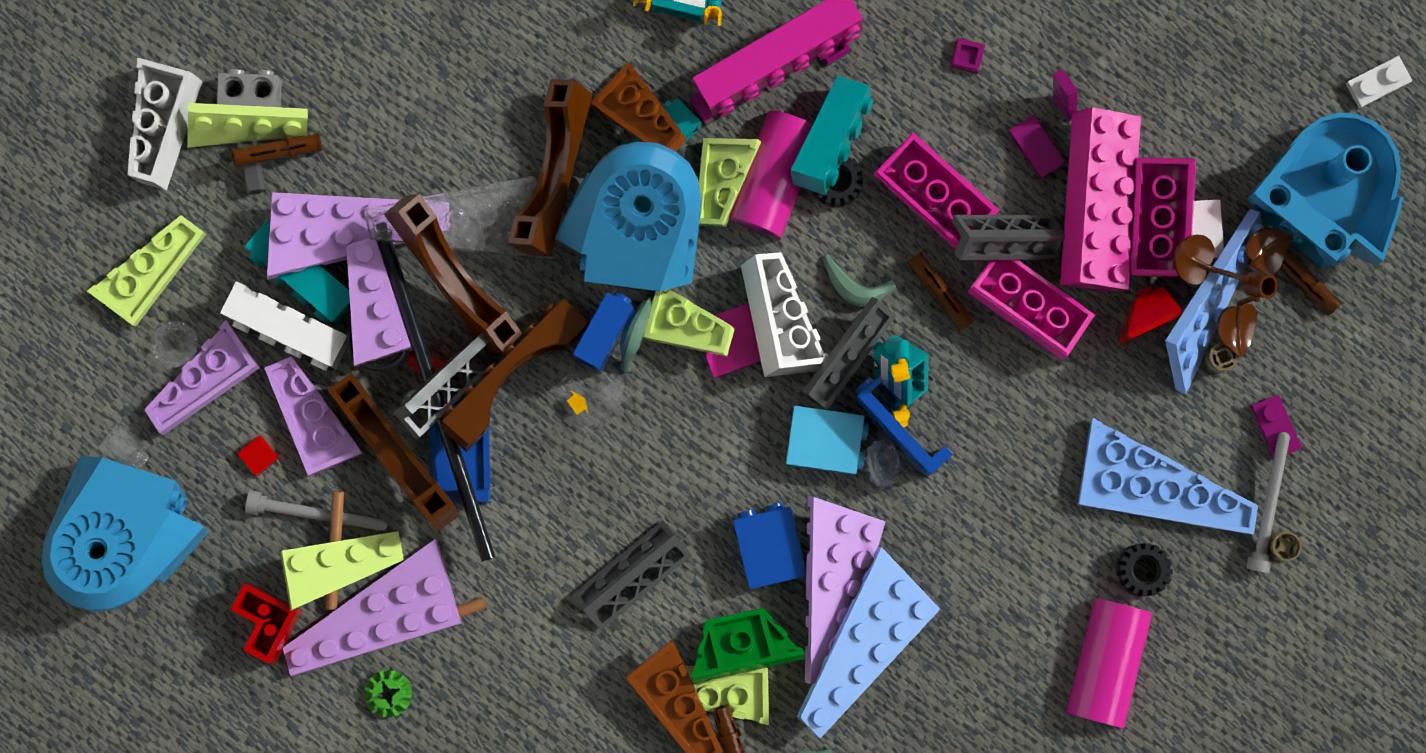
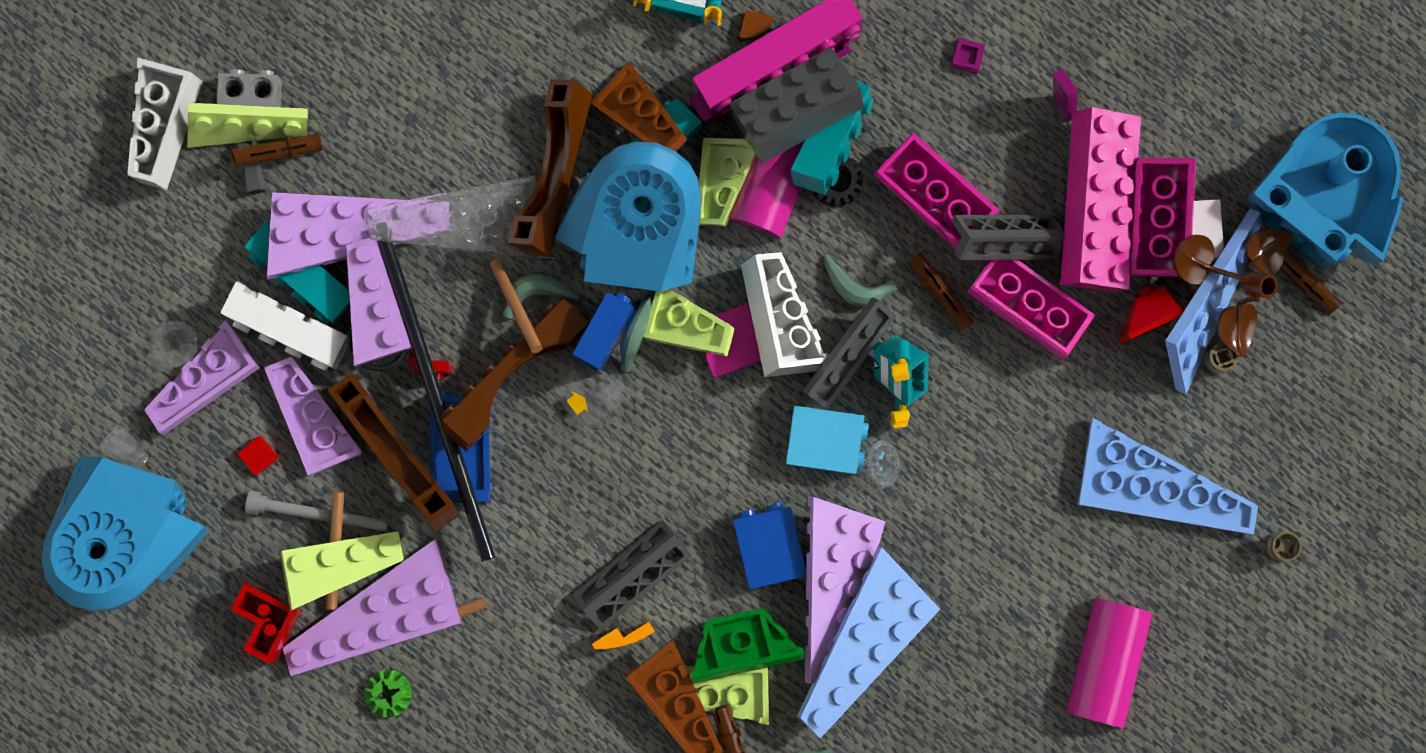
yellowish green wing [87,215,206,327] -> none
reddish brown arch [384,193,523,353] -> none
dark grey fence [393,333,494,439] -> none
blue panel [854,376,953,477] -> none
magenta tile [1008,115,1066,180] -> none
black tyre [1116,543,1173,596] -> none
light grey piece [1246,432,1290,573] -> none
magenta plate [1250,394,1302,459] -> none
white plate [1345,56,1412,108] -> none
none -> medium nougat bar [489,259,542,353]
none -> sand green piece [501,273,580,319]
none -> light orange slope [592,622,655,649]
none -> dark grey brick [729,47,864,164]
none -> dark orange tile [739,10,774,40]

